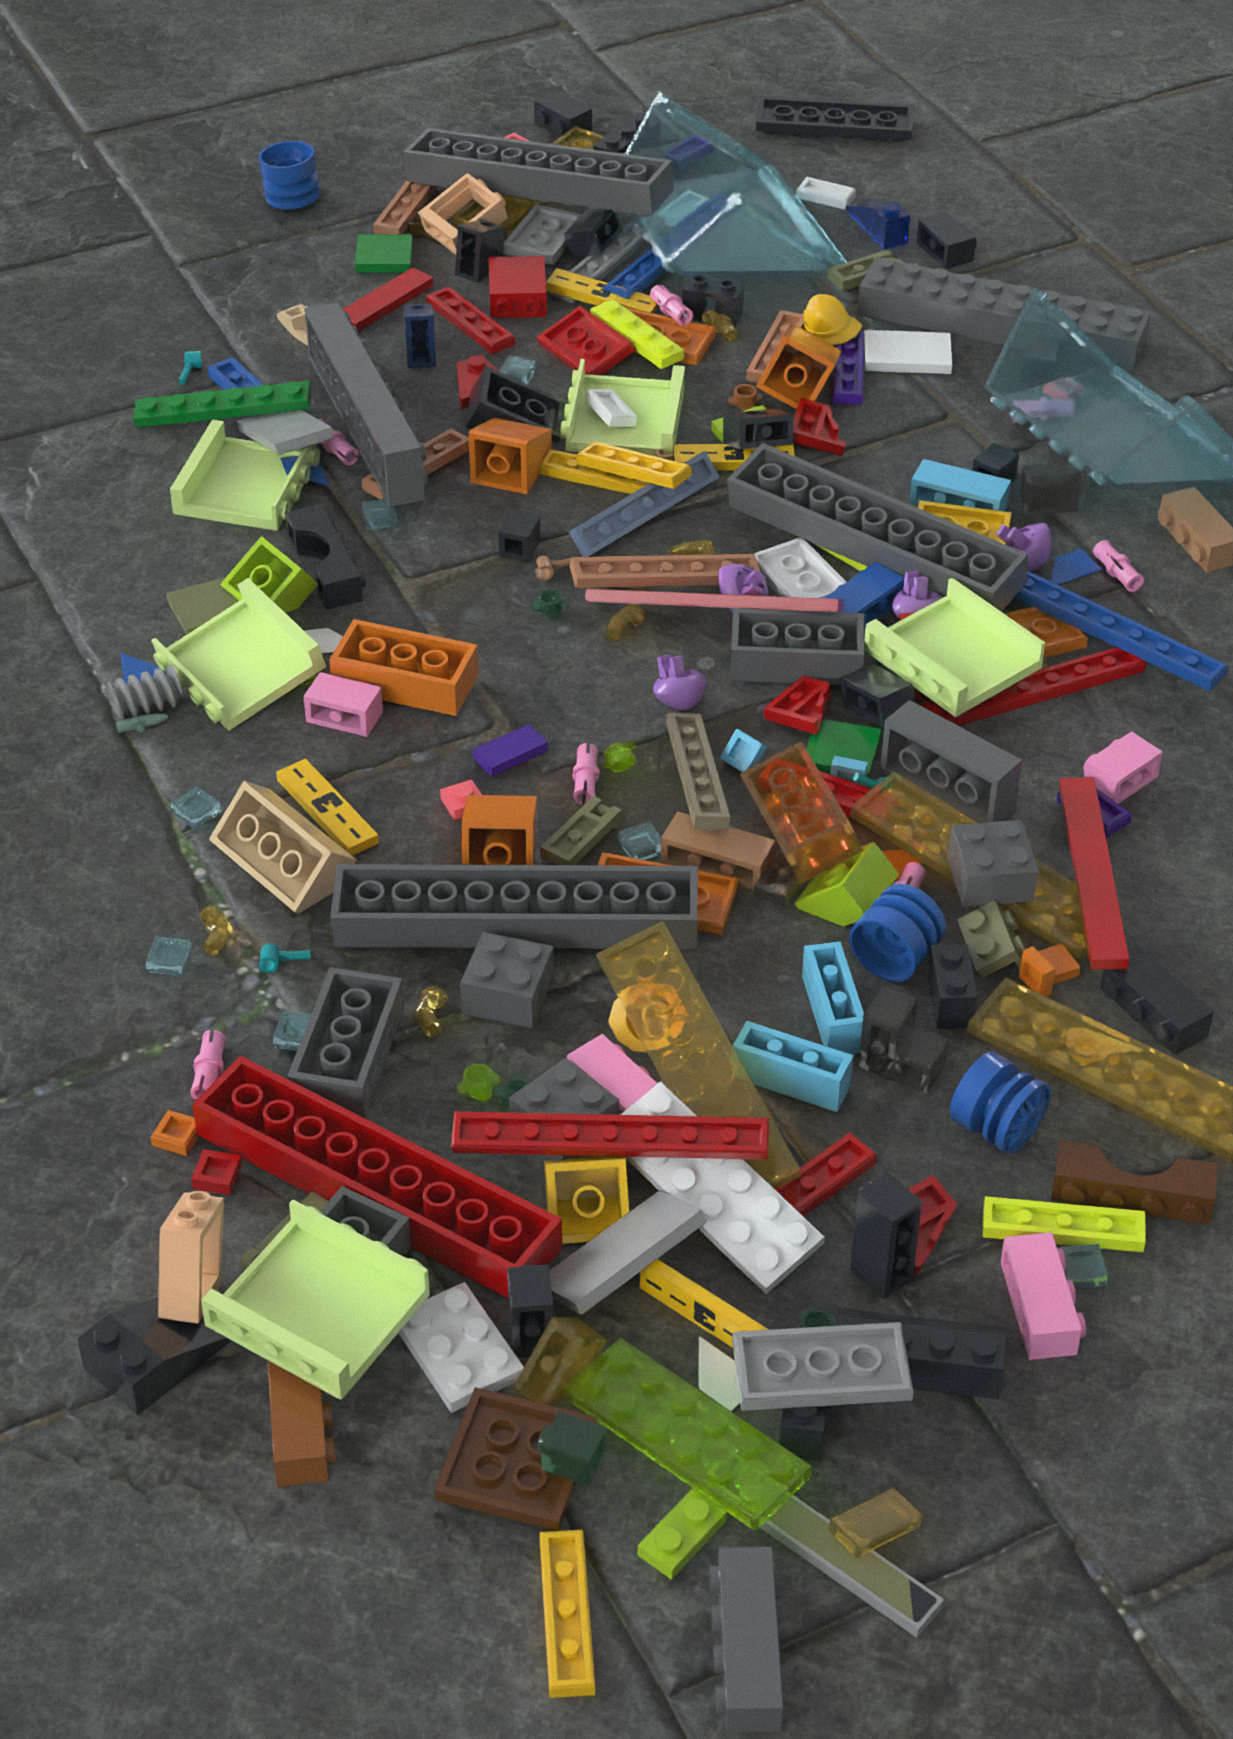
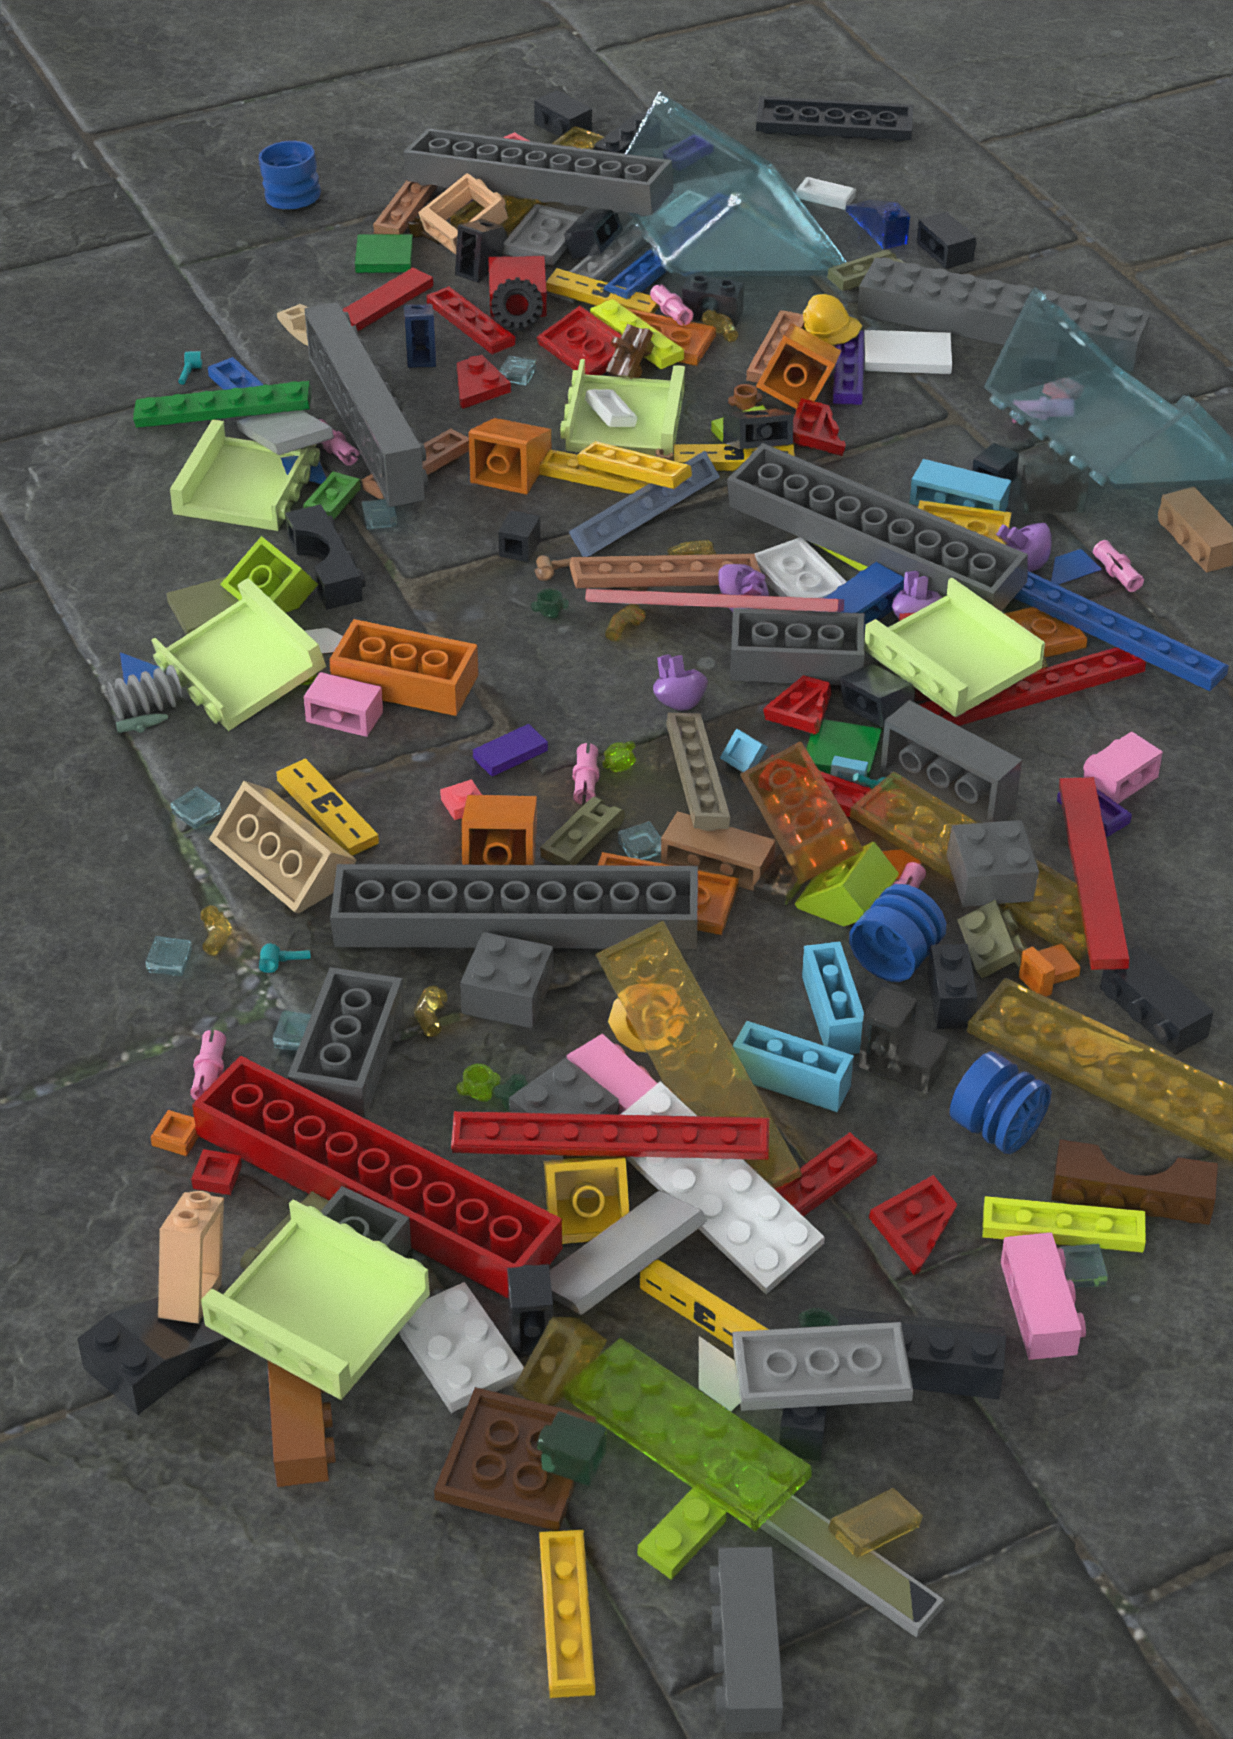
black slope [465,366,565,442] -> none
black brick [850,1172,922,1299] -> none
none -> bright green plate [303,471,361,519]
none -> black tyre [492,277,543,333]
none -> reddish brown hips [606,324,655,380]

